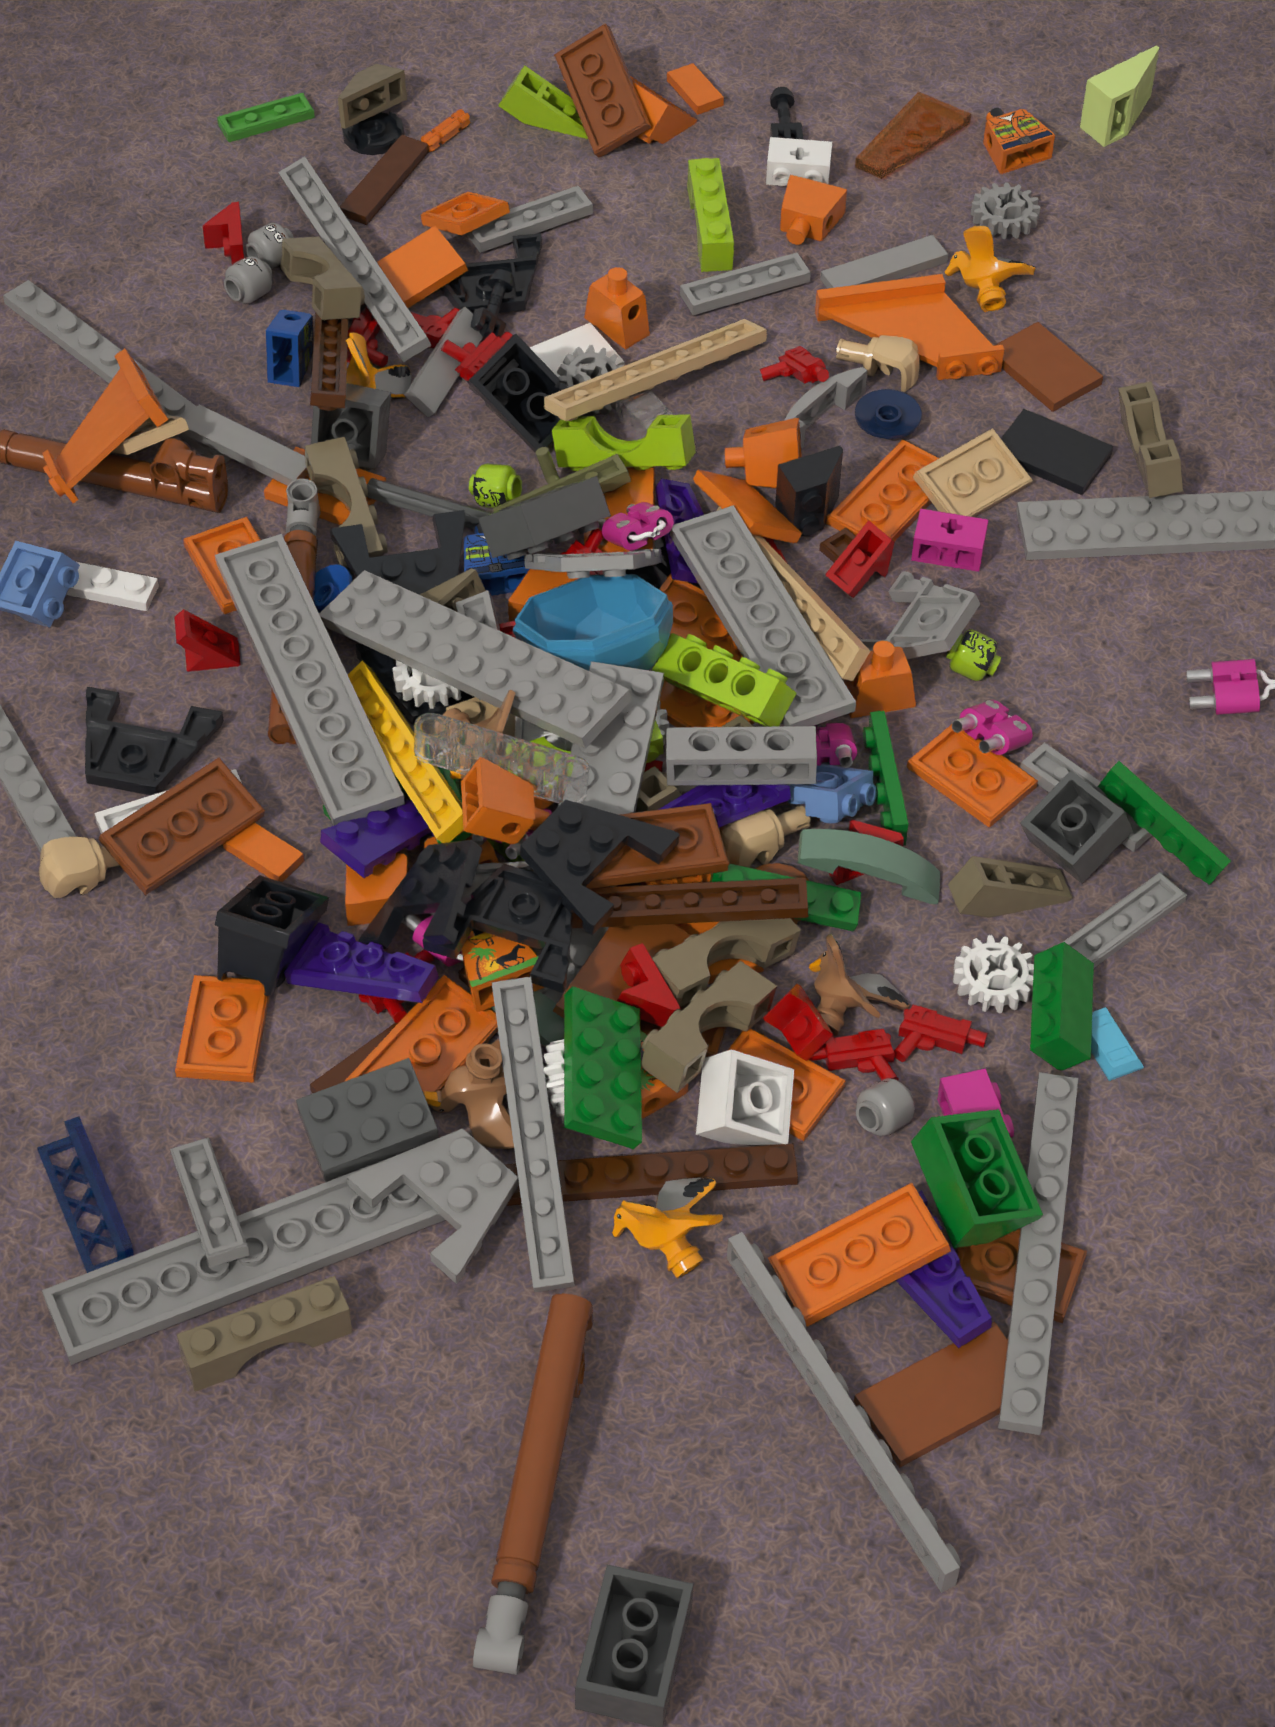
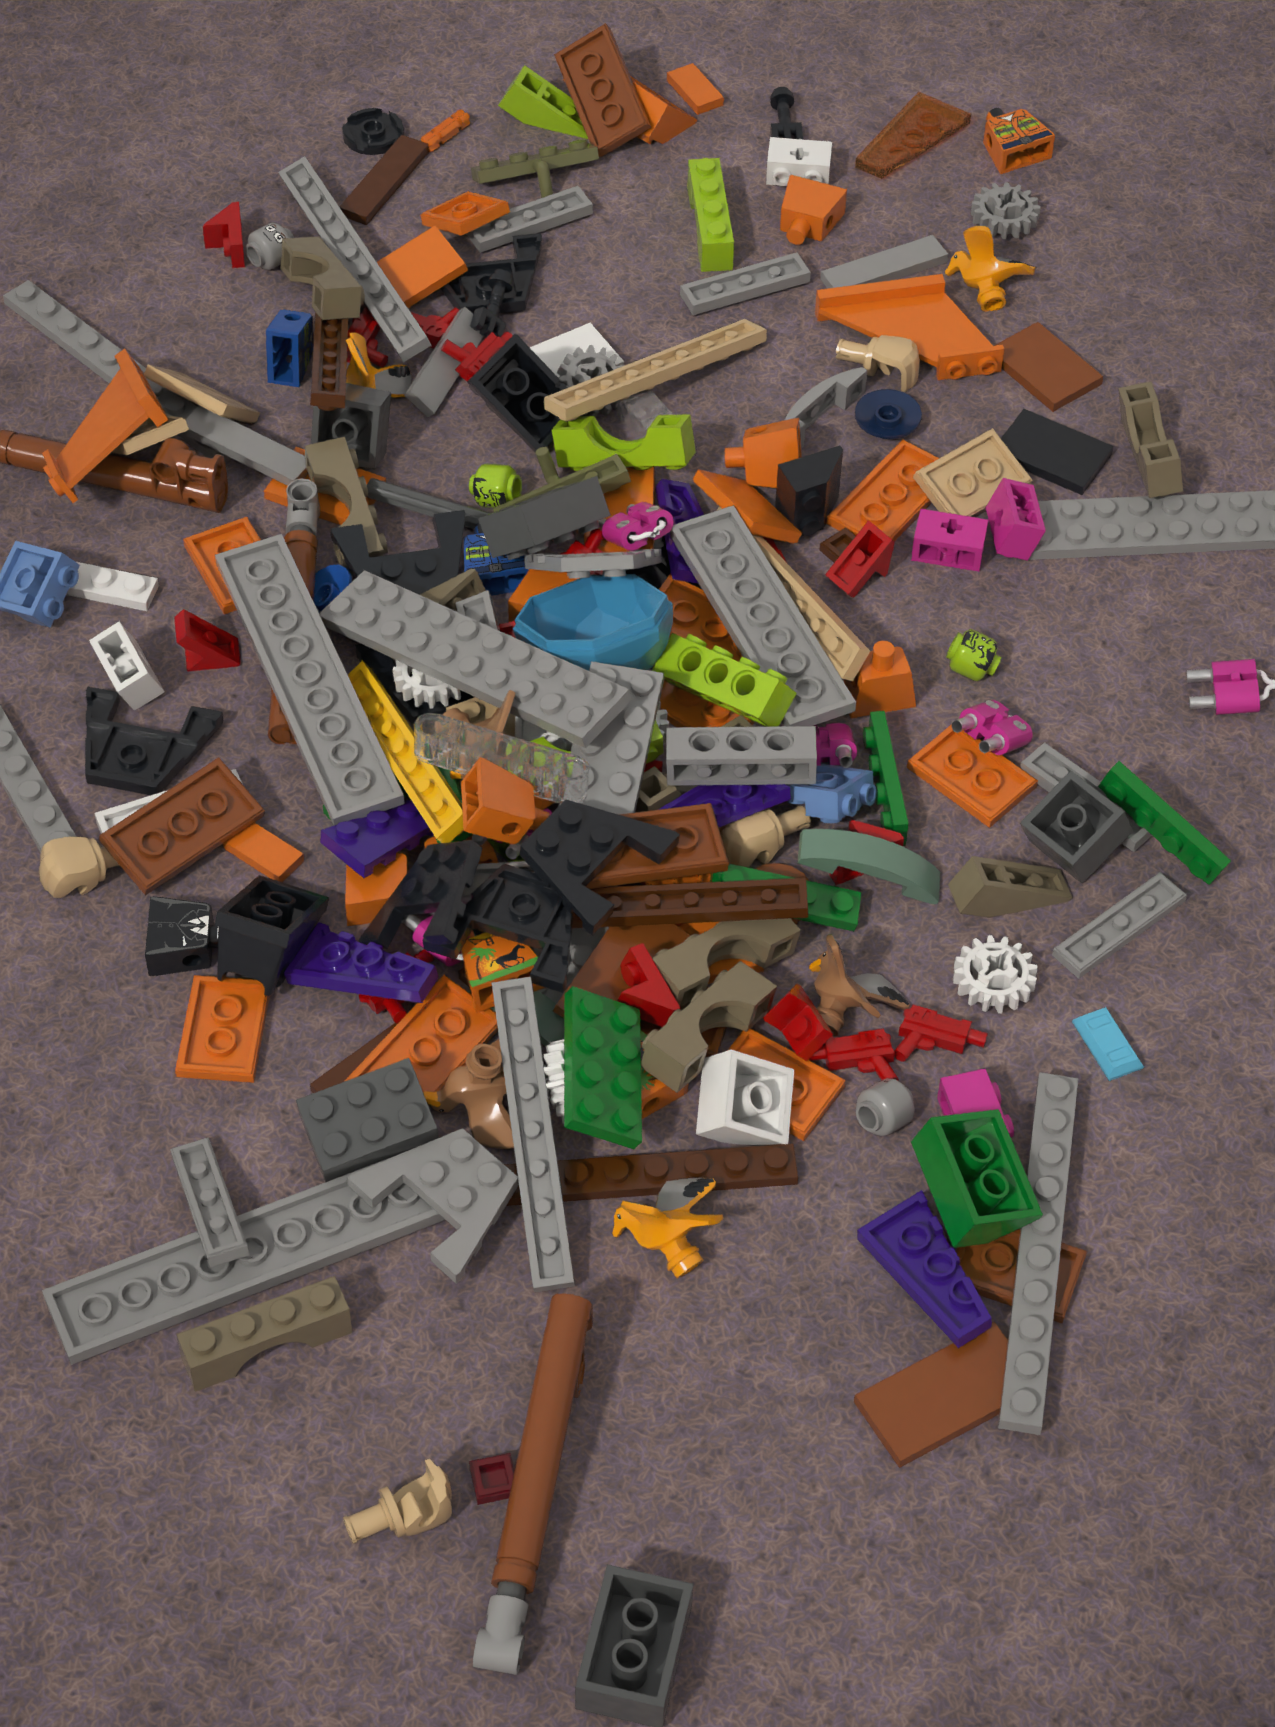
clear blue fence [37,1116,134,1273] -> none
bright green tile [217,93,315,142] -> none
light grey head [224,256,273,304] -> none
dark tan slope [338,64,407,129] -> none
orange torso [584,267,650,350] -> none
light grey plate [727,1232,961,1593] -> none
red piece [760,346,829,384] -> none
orange tile [768,1183,951,1327] -> none
light grey wing [860,571,980,659] -> none
green brick [1030,942,1094,1071] -> none
yellowish green slope [1080,46,1159,147] -> none
none -> white brick [89,621,165,710]
none -> tan tile [144,364,260,424]
none -> black torso [145,896,218,976]
none -> tan piece [343,1459,452,1544]
none -> dark red tile [469,1453,515,1505]
none -> olive plate [471,140,599,198]
none -> dark pink brick [985,478,1046,561]

